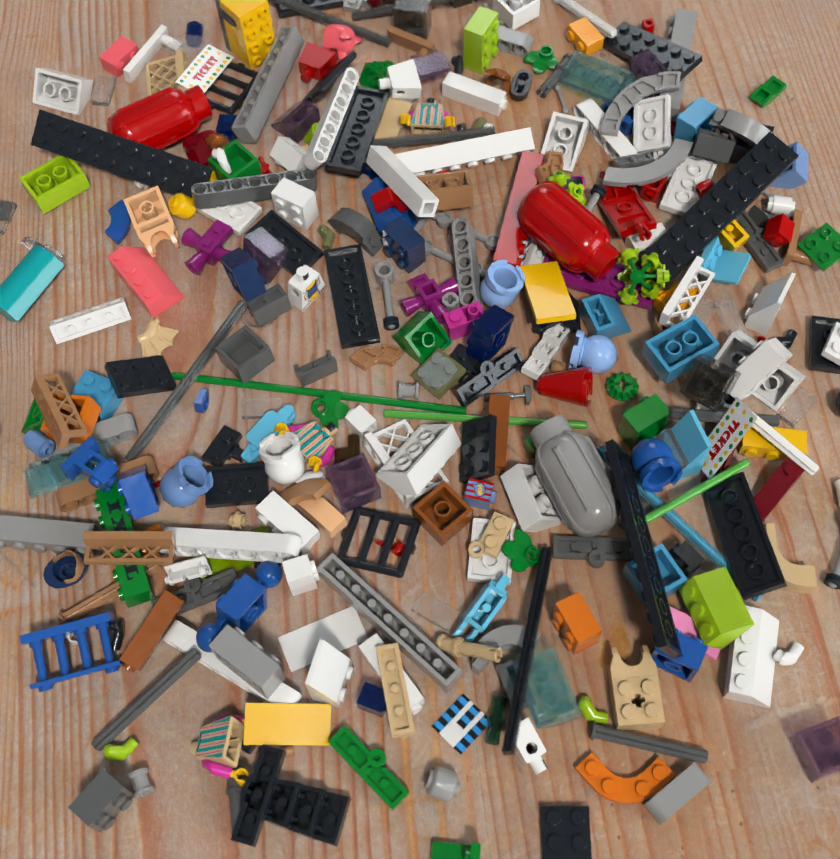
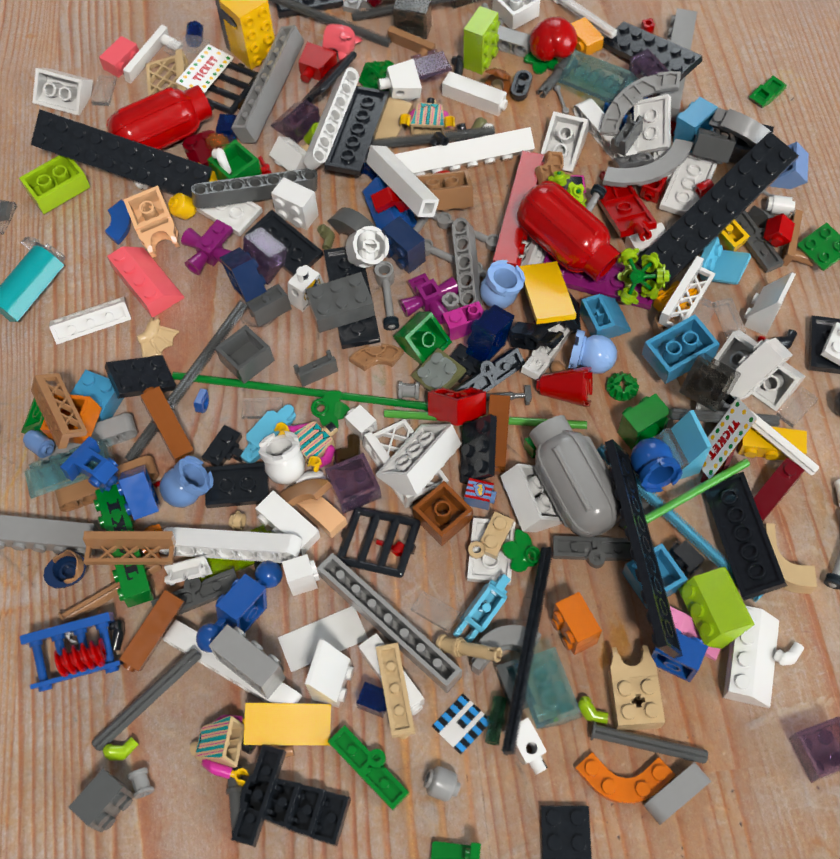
none -> red piece [54,638,106,677]
none -> dark orange brick [140,386,194,463]
none -> dark grey brick [306,272,375,333]
none -> white brick [345,226,389,268]
none -> red brick [428,387,486,426]
none -> black arm [430,131,449,146]
none -> black piece [508,322,564,350]
none -> red piece [529,17,578,61]
none -> dark grey hinge [609,113,643,156]

